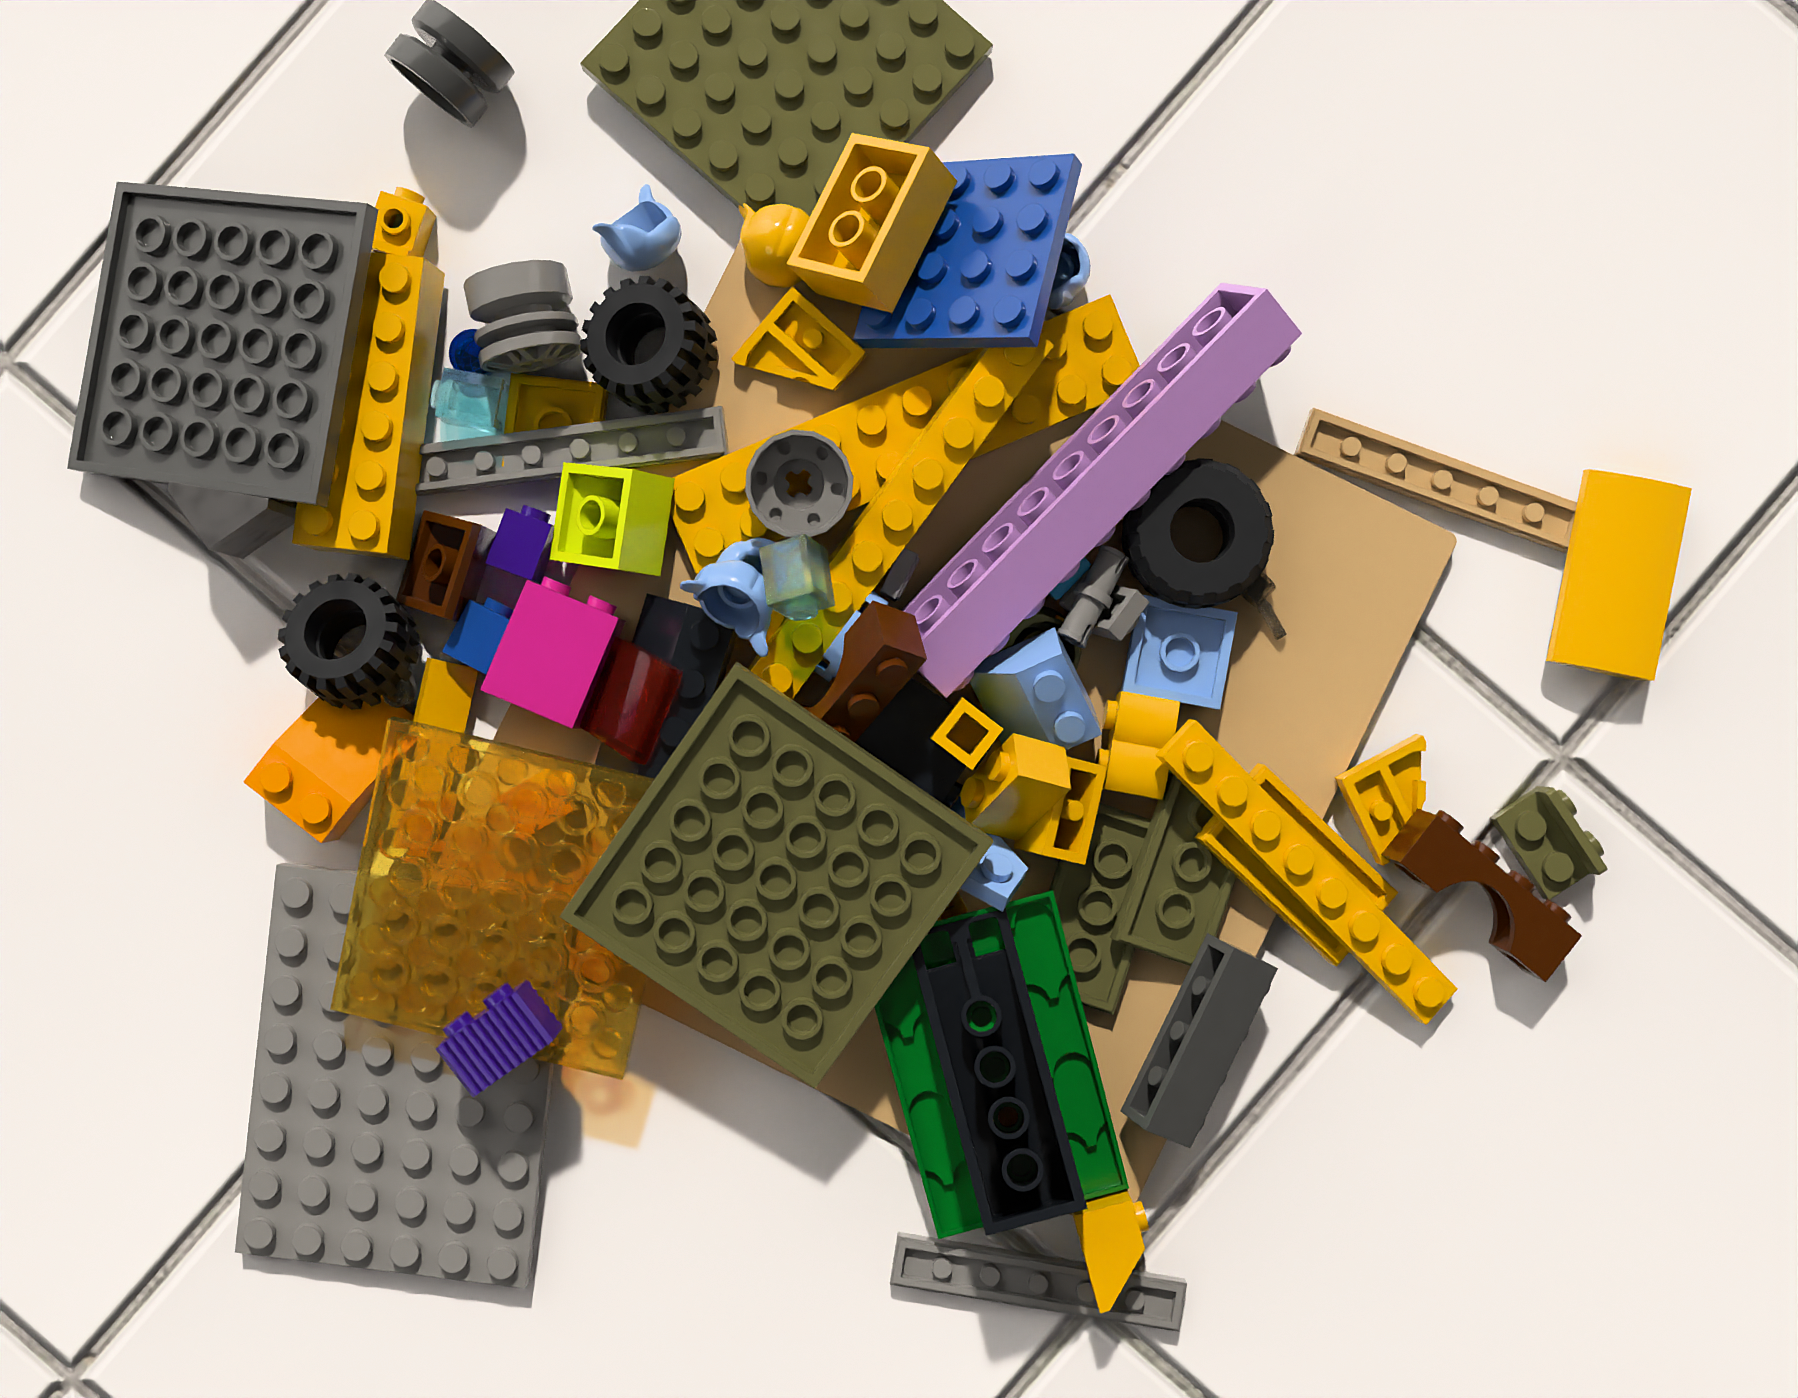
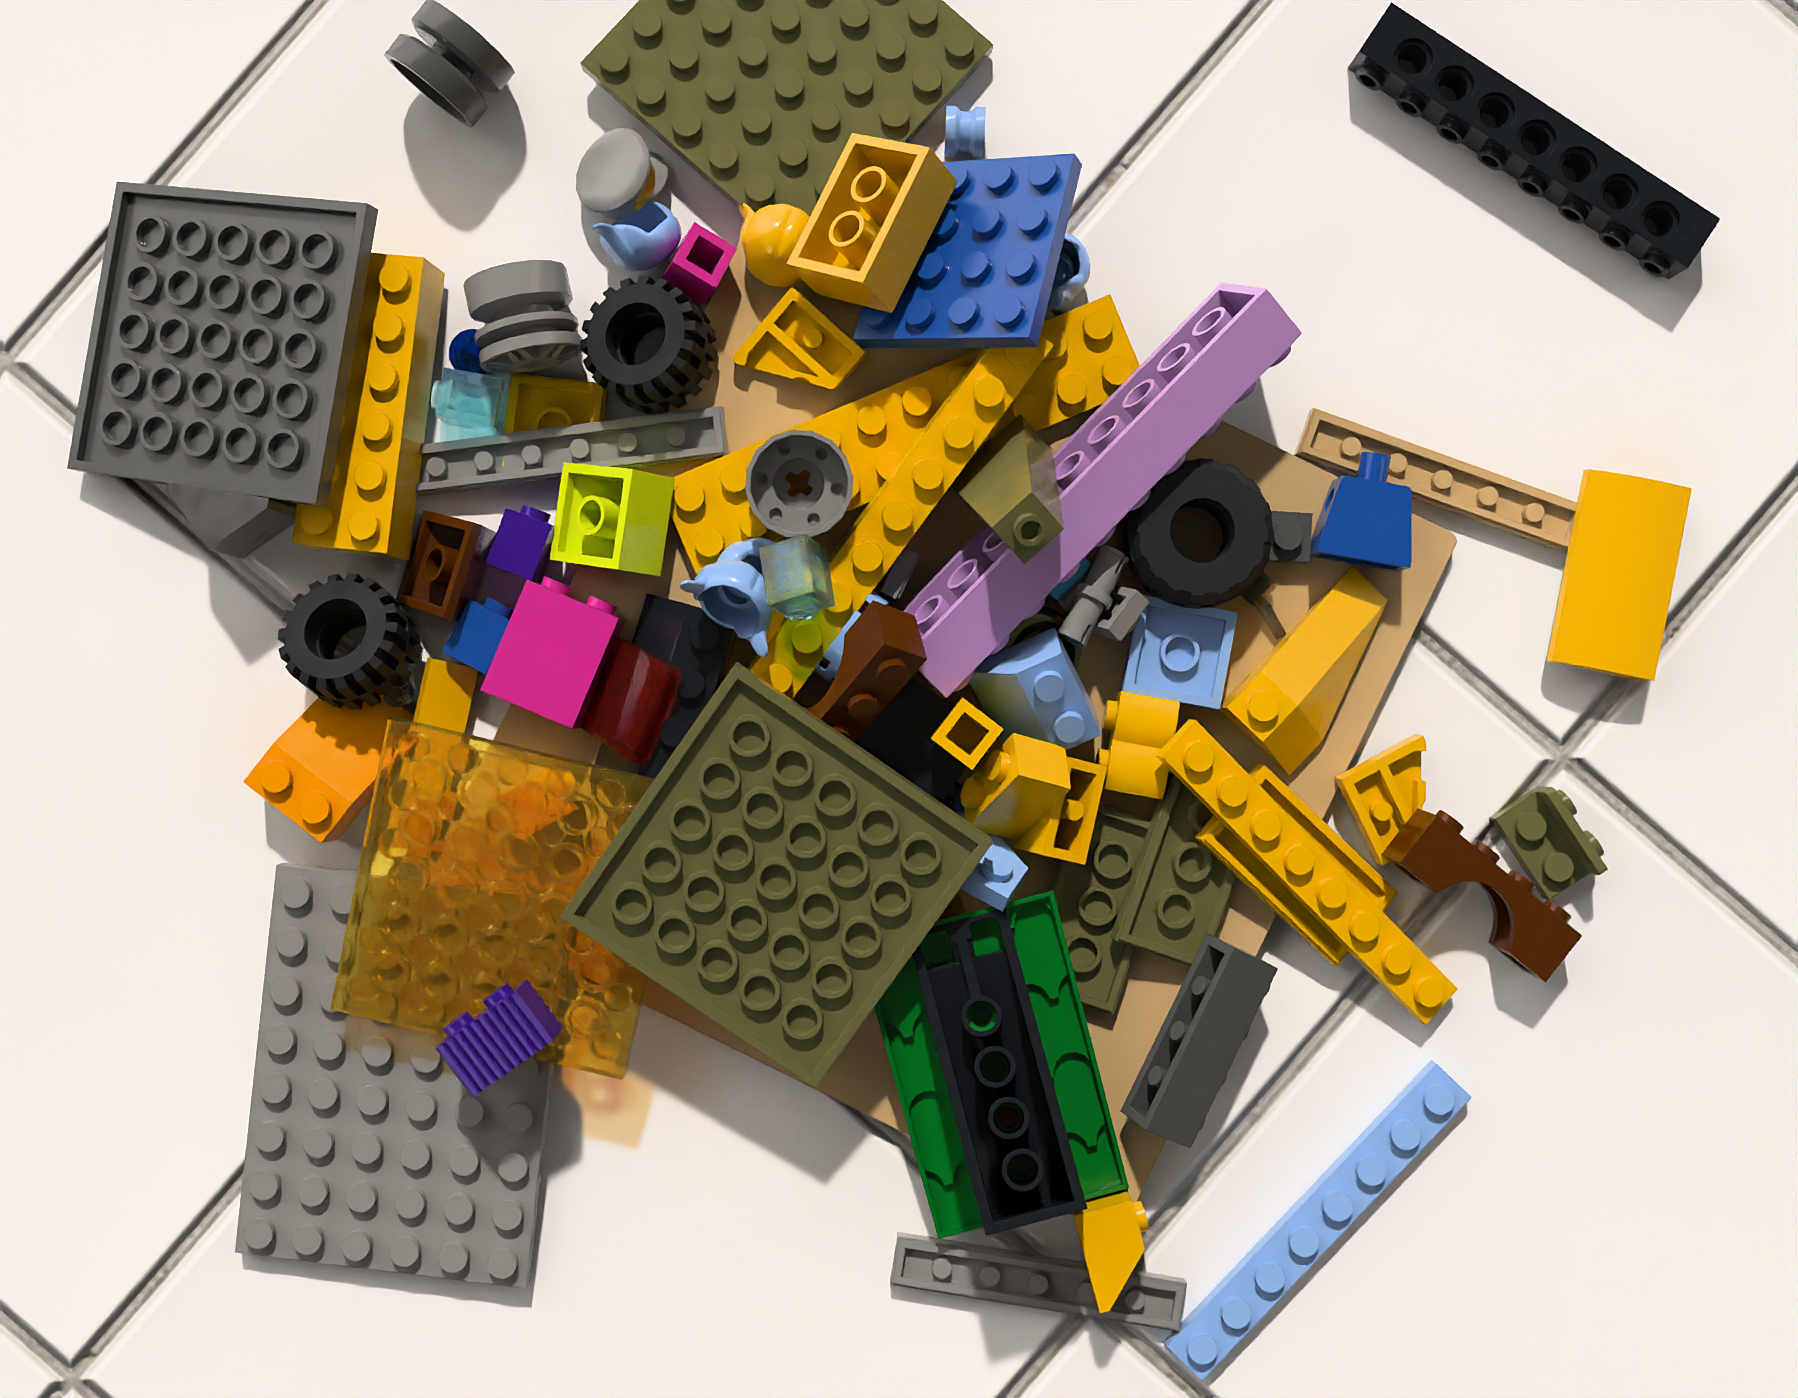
yellow brick [371,187,437,257] -> none
none -> light grey piece [575,128,668,219]
none -> dark pink brick [661,222,737,308]
none -> light blue wheel [944,105,986,157]
none -> olive slope [951,414,1064,565]
none -> light blue plate [1164,1060,1472,1381]
none -> yellow wedge [1219,566,1388,775]
none -> dark grey plate [1268,511,1313,564]
none -> blue torso [1310,452,1412,572]
none -> black brick [1347,2,1720,280]

